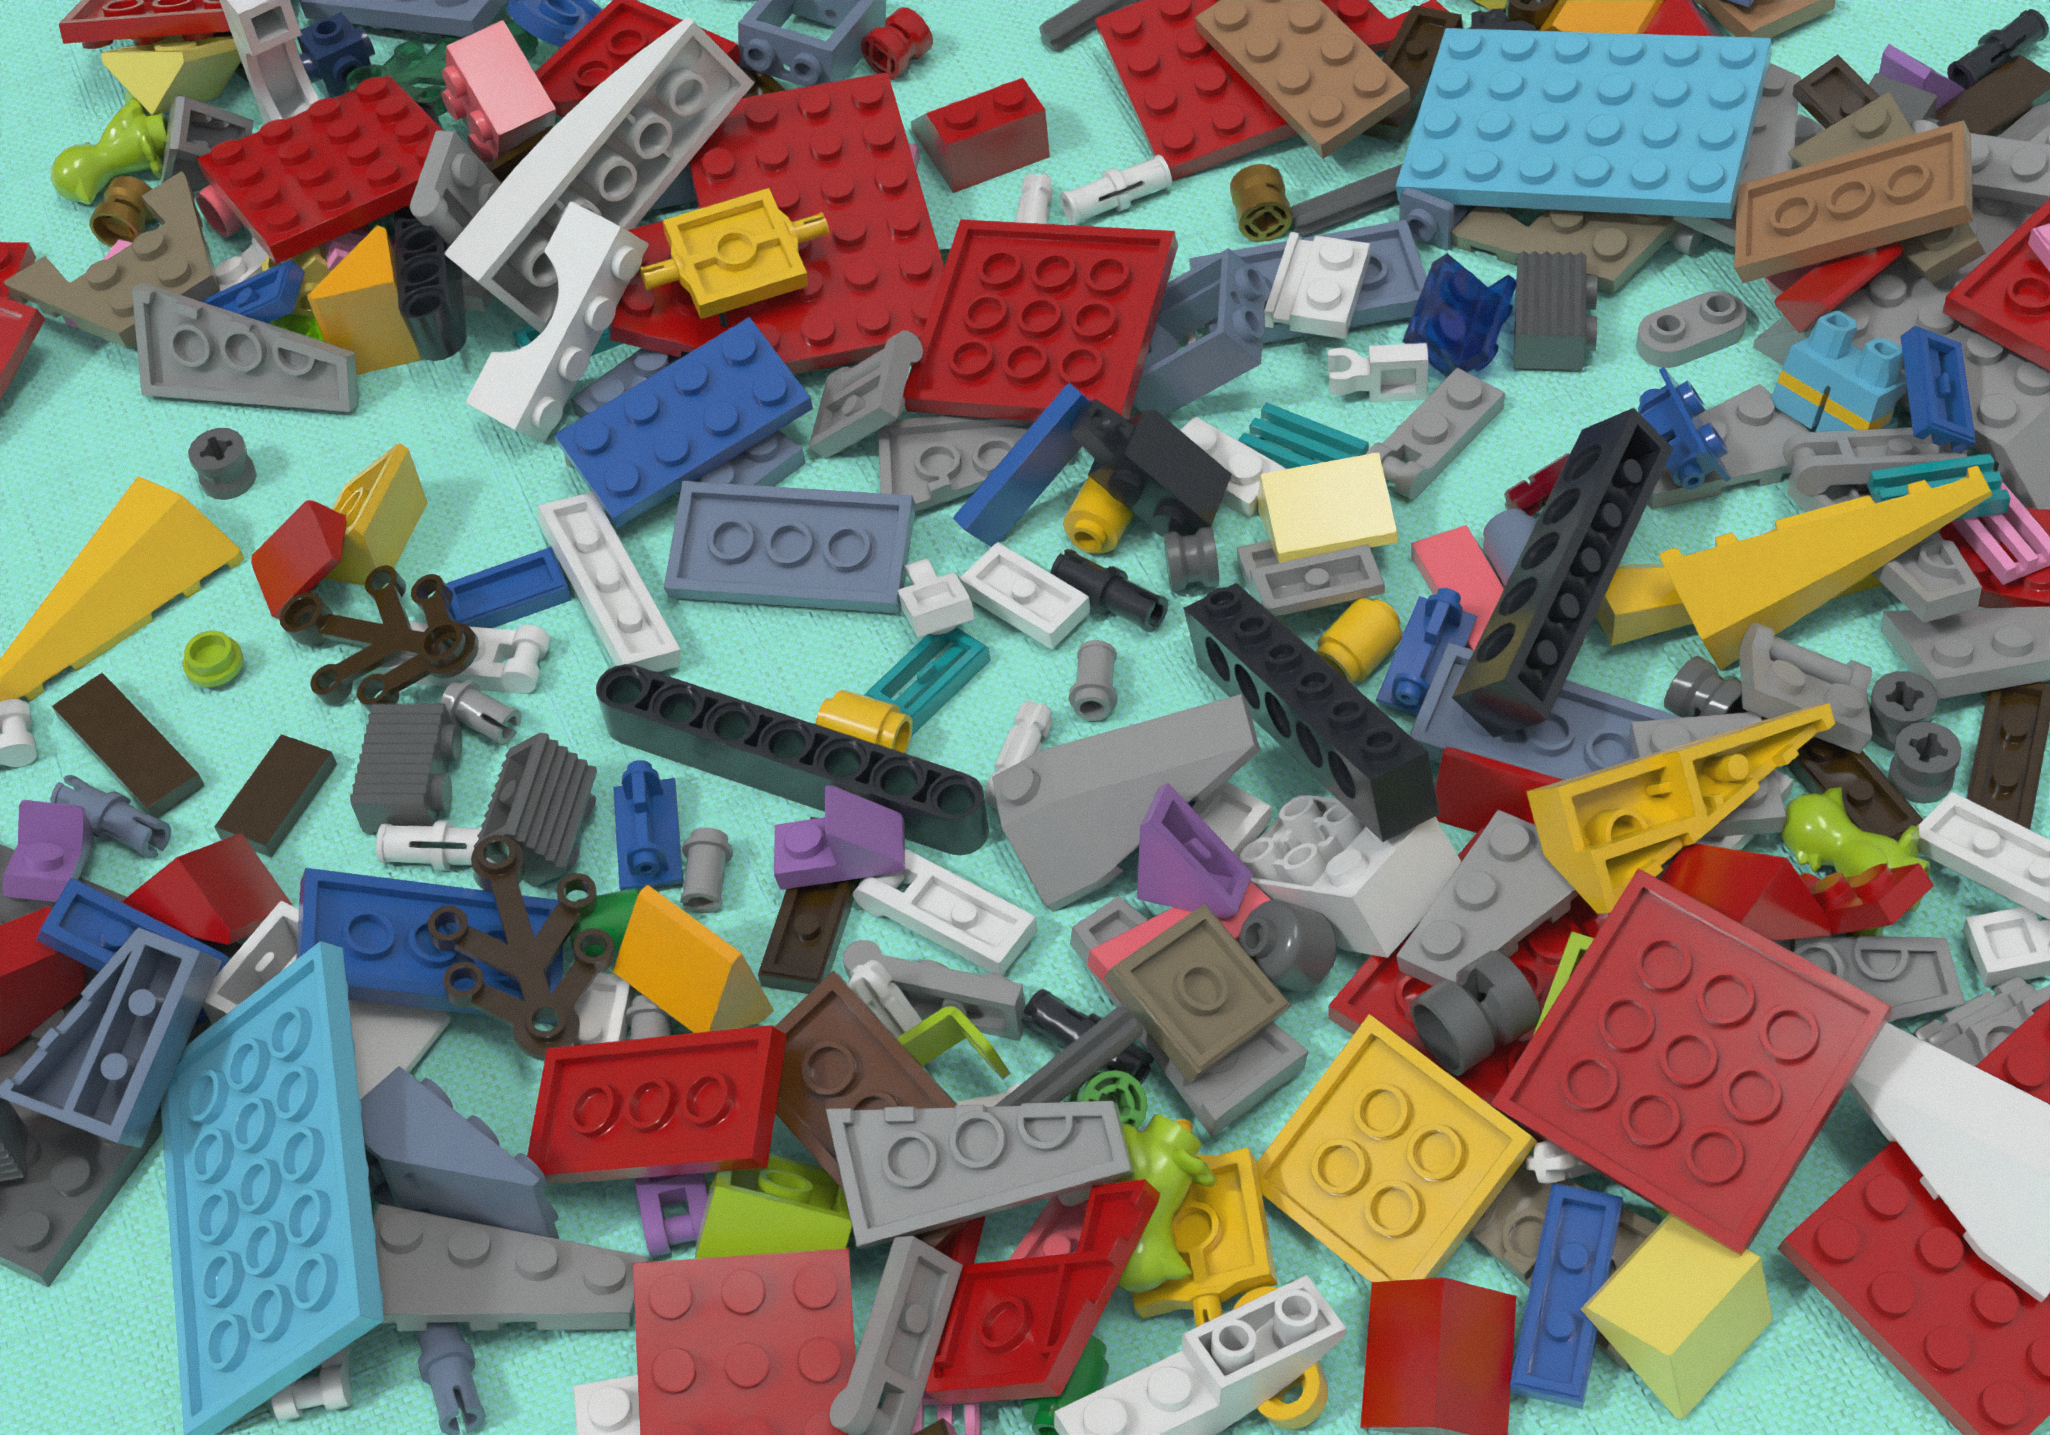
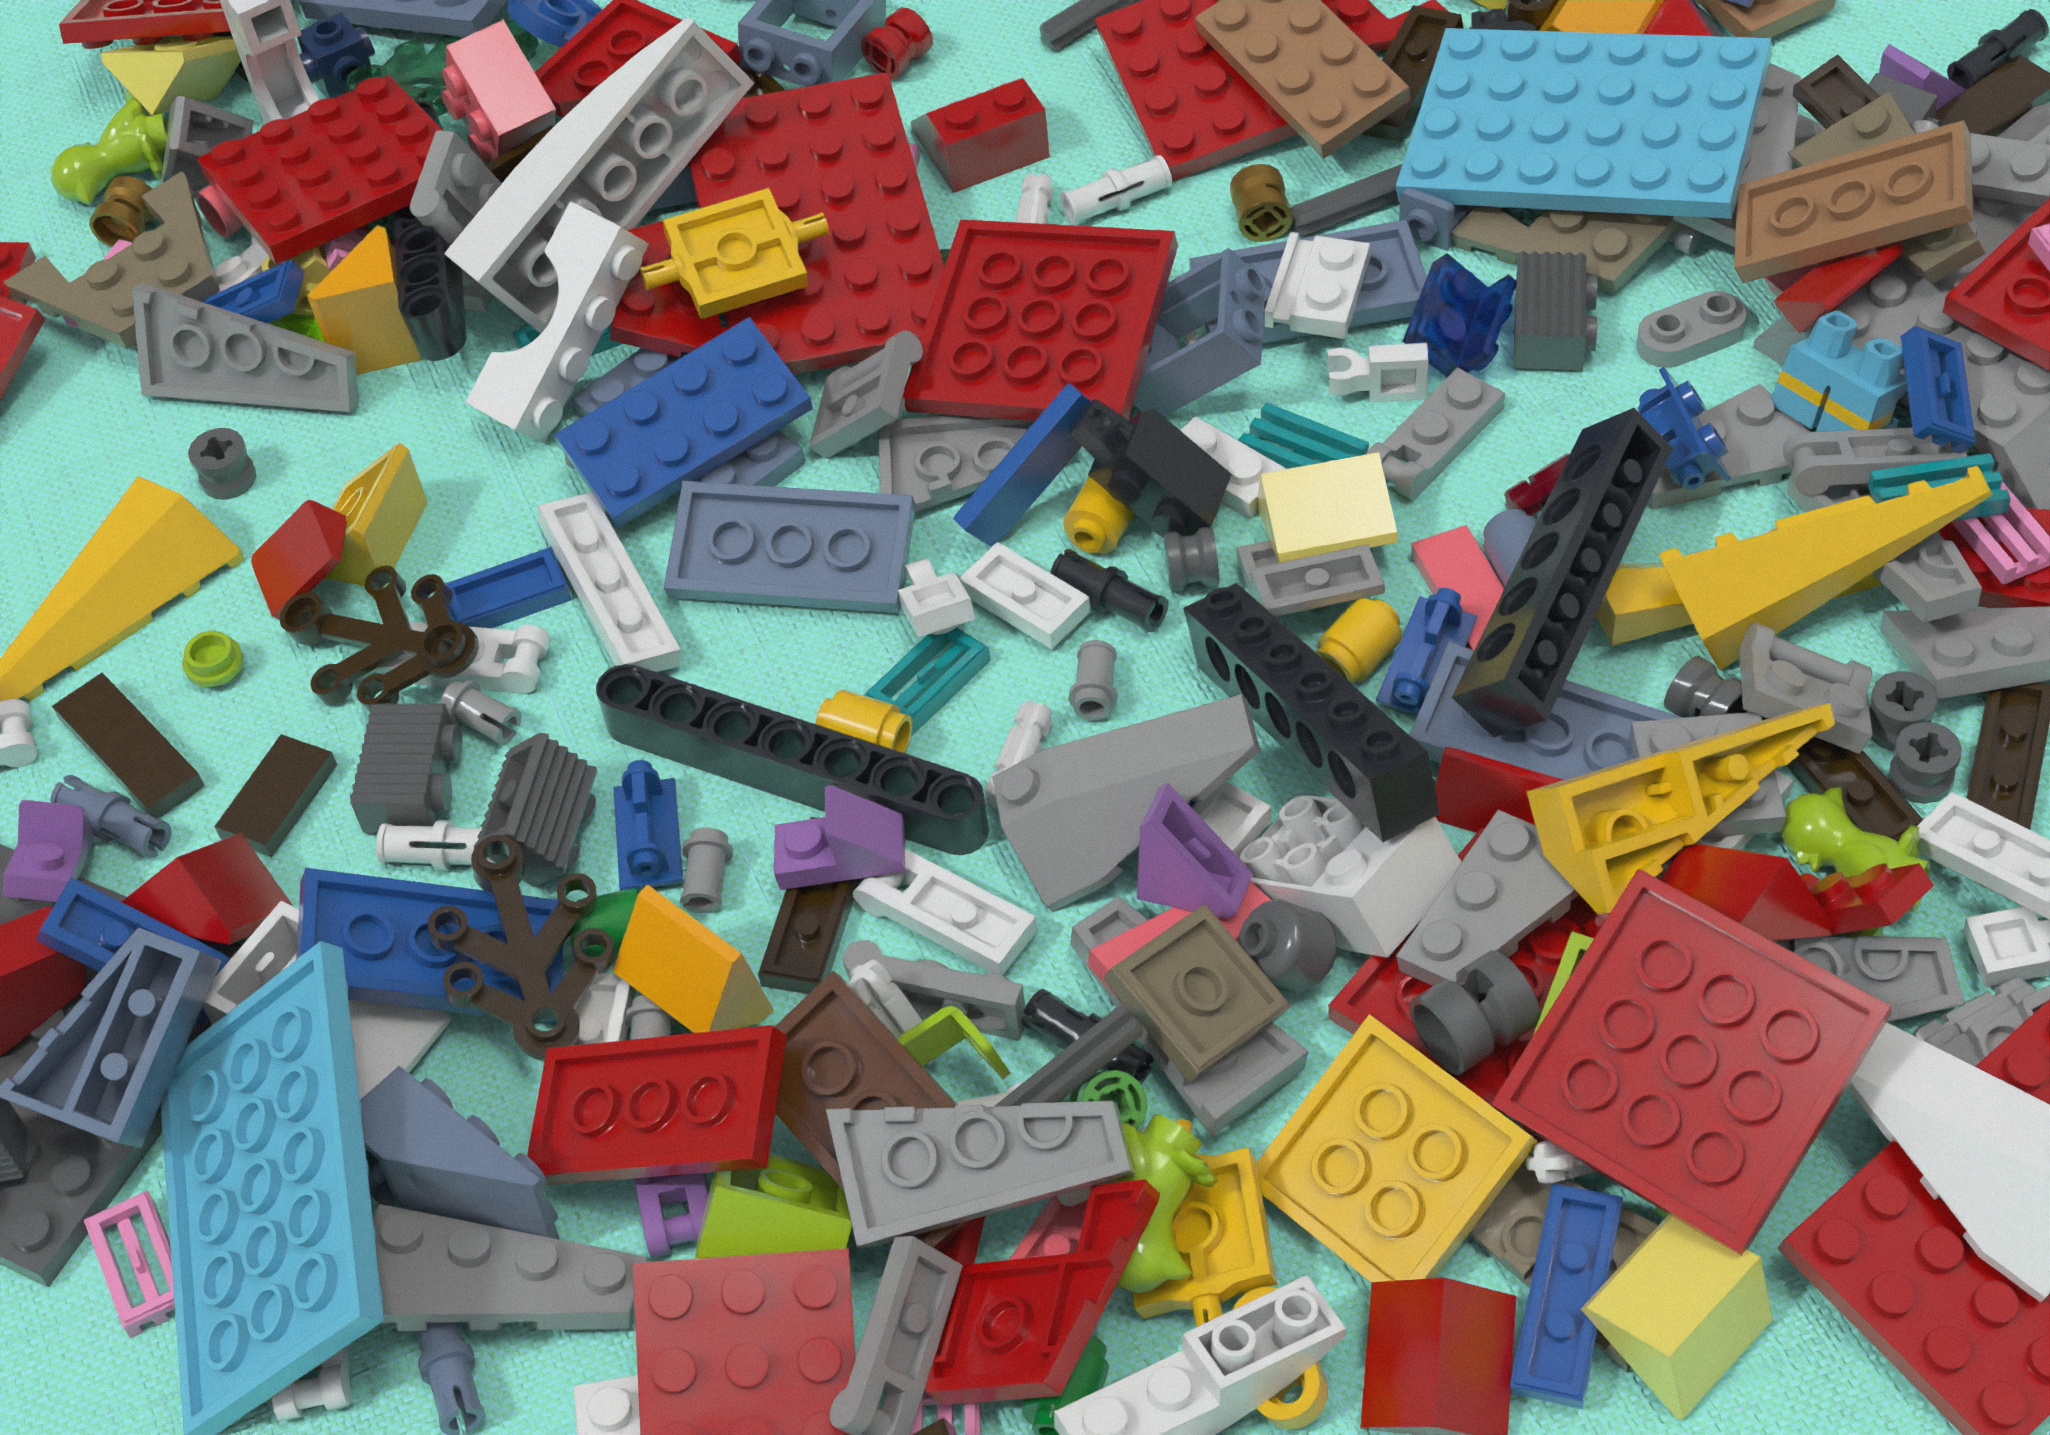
none -> bright pink tile [84,1190,175,1338]

